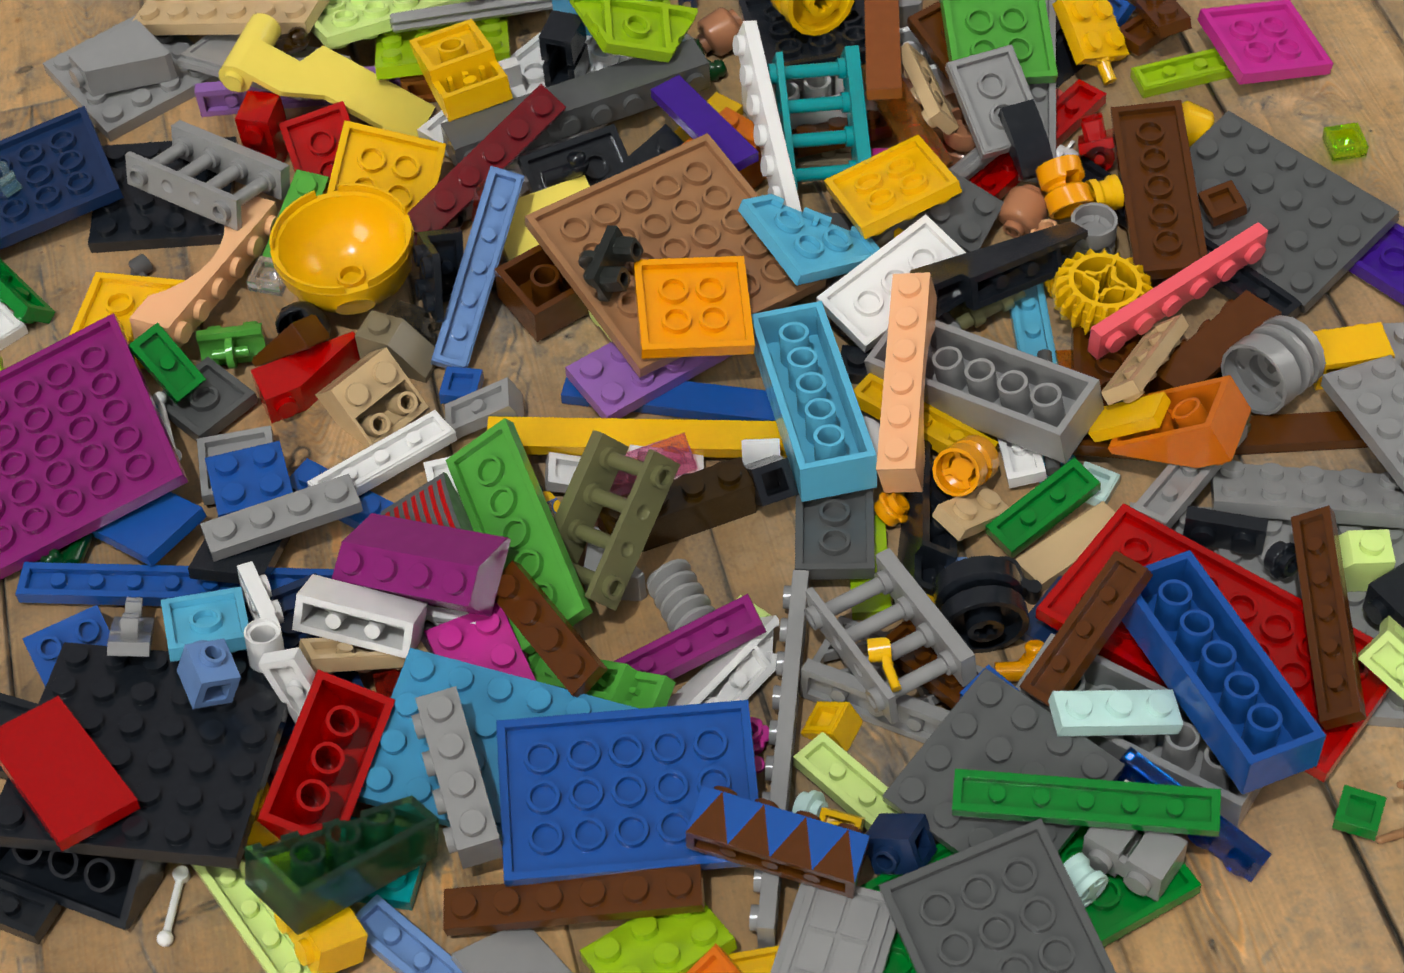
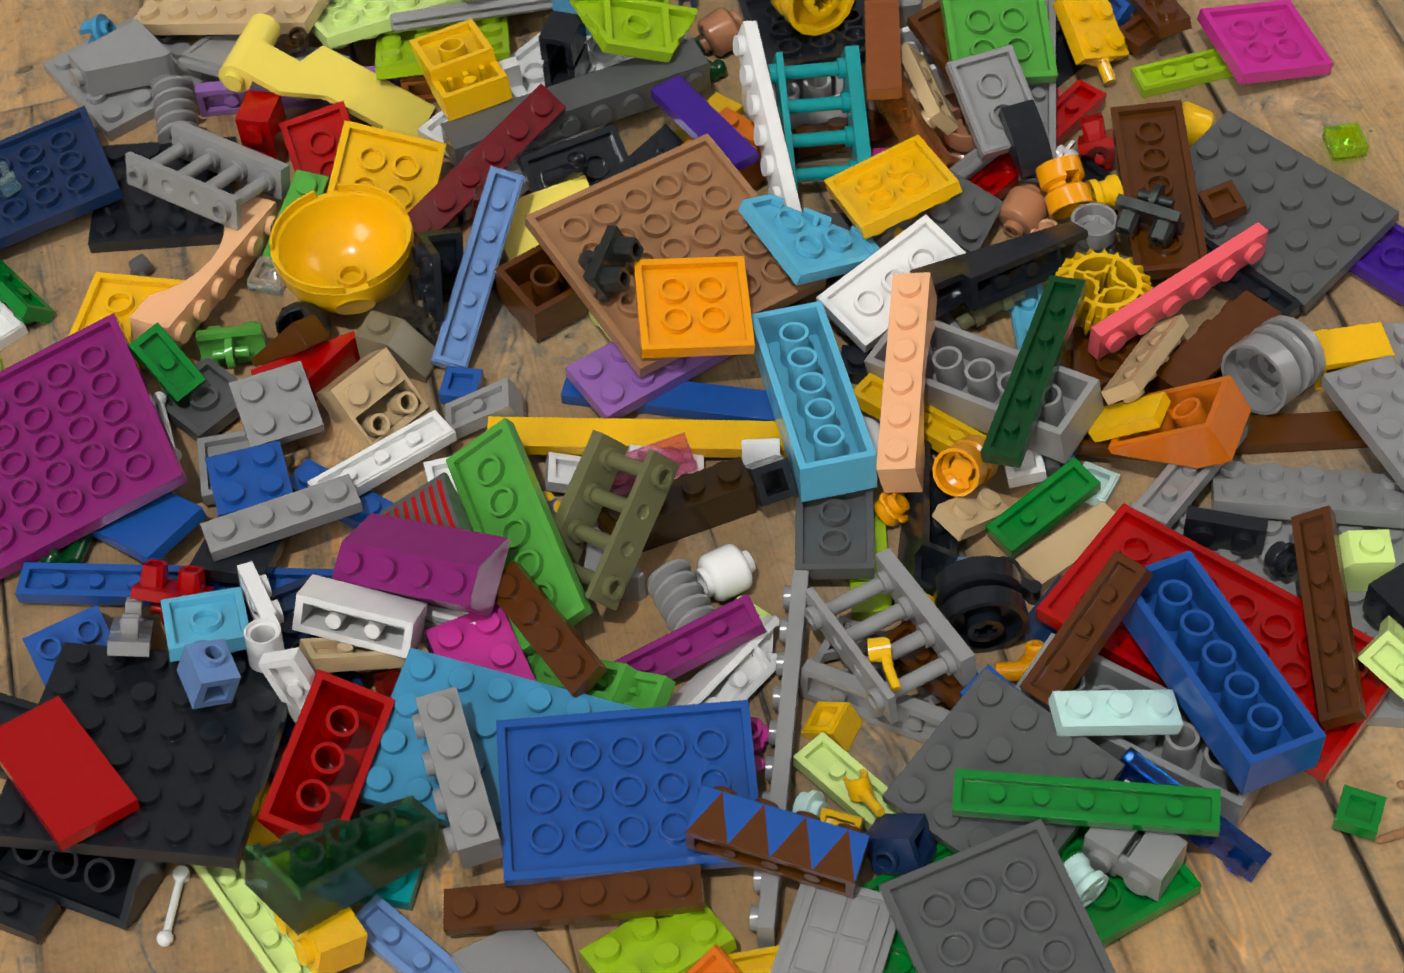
none -> dark azure plate [79,14,116,44]
none -> red hips [130,559,213,625]
none -> light grey piece [150,74,200,144]
none -> light grey plate [229,360,325,447]
none -> white head [694,544,756,602]
none -> yellow hand [843,769,885,817]
none -> dark green plate [980,275,1088,468]
none -> pearl dark grey hips [1115,183,1185,248]

